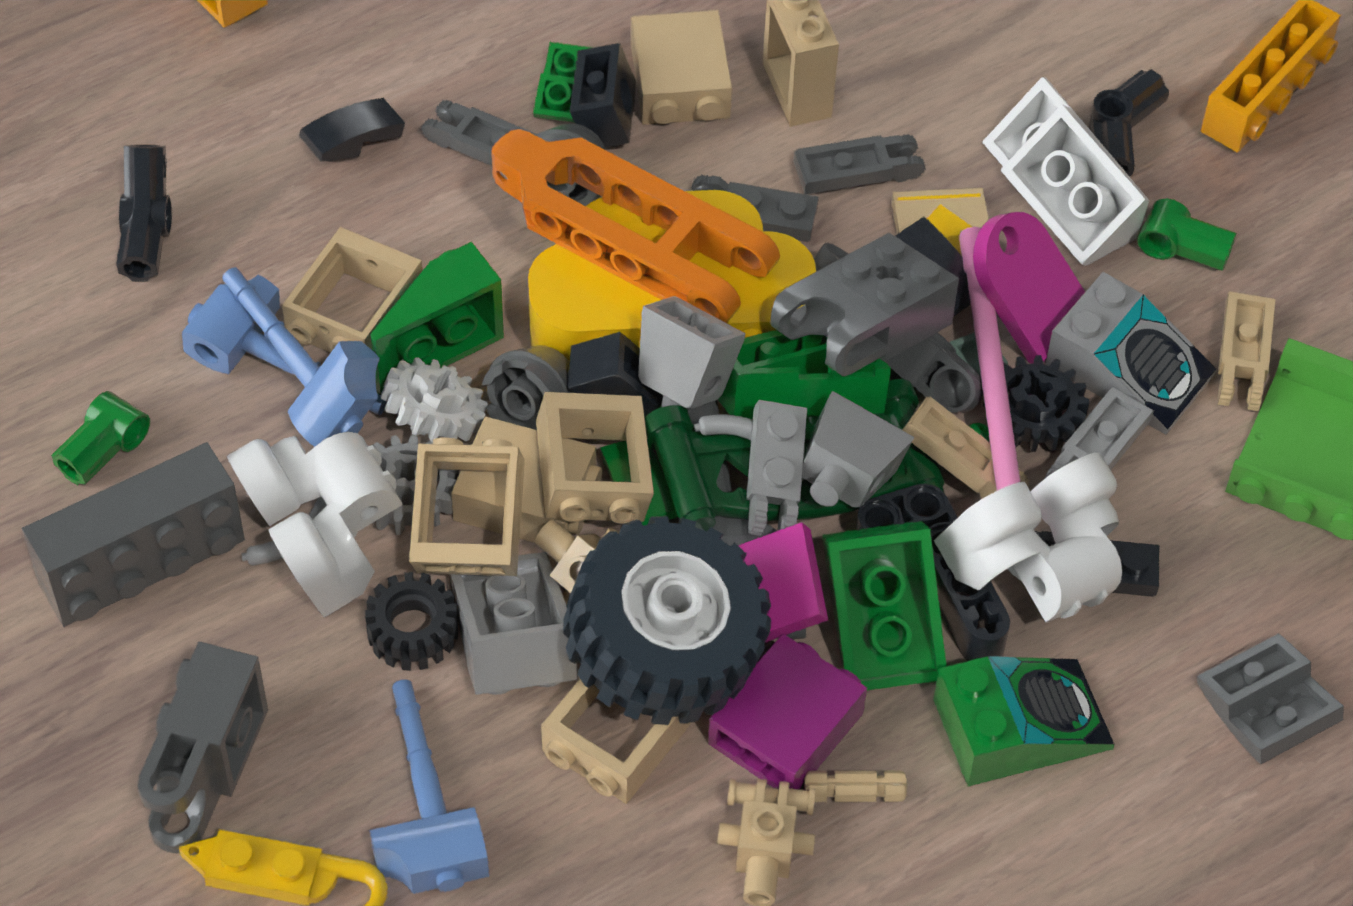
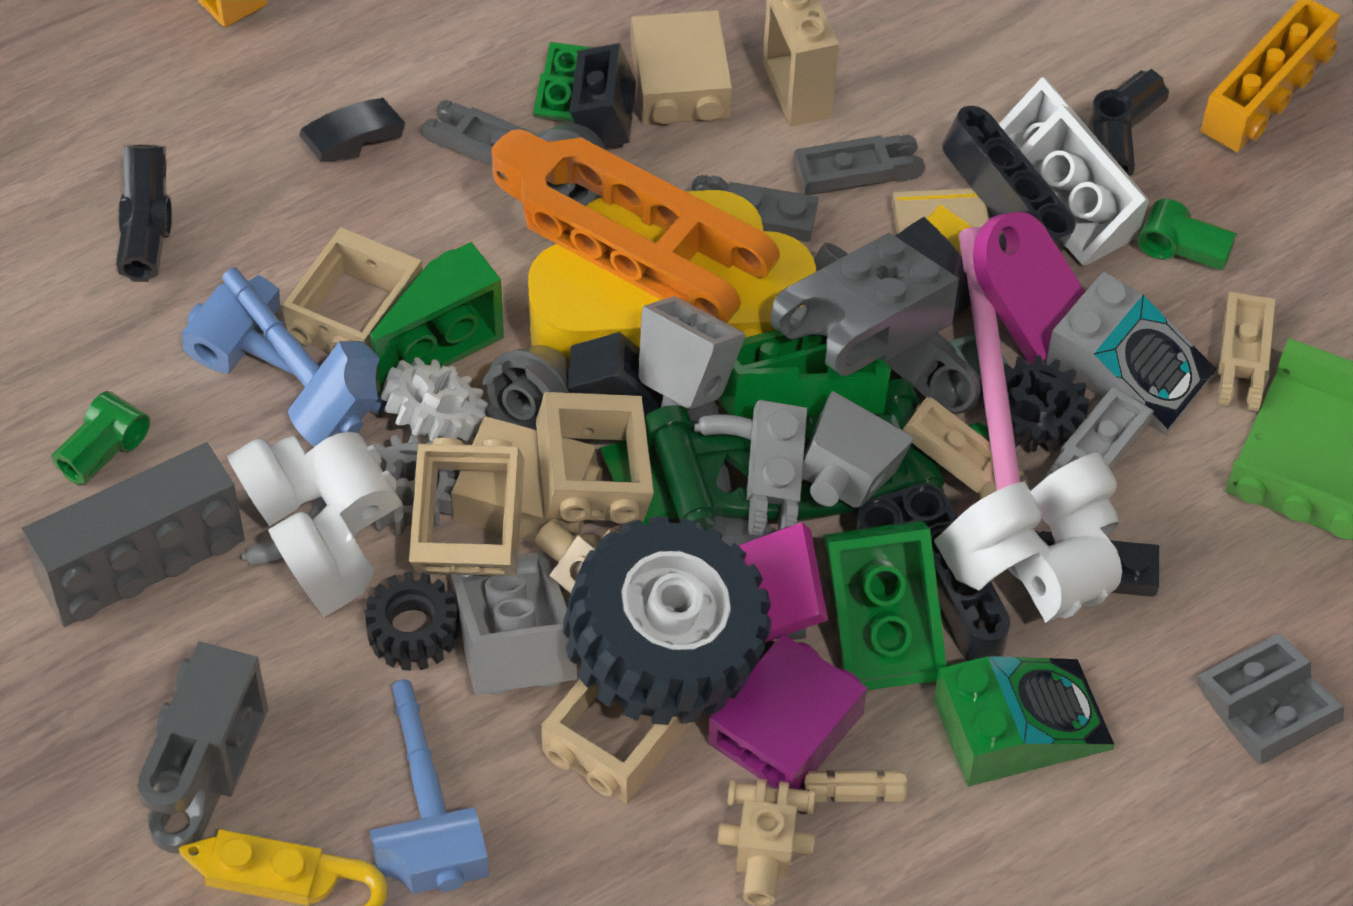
none -> black beam [942,105,1076,252]

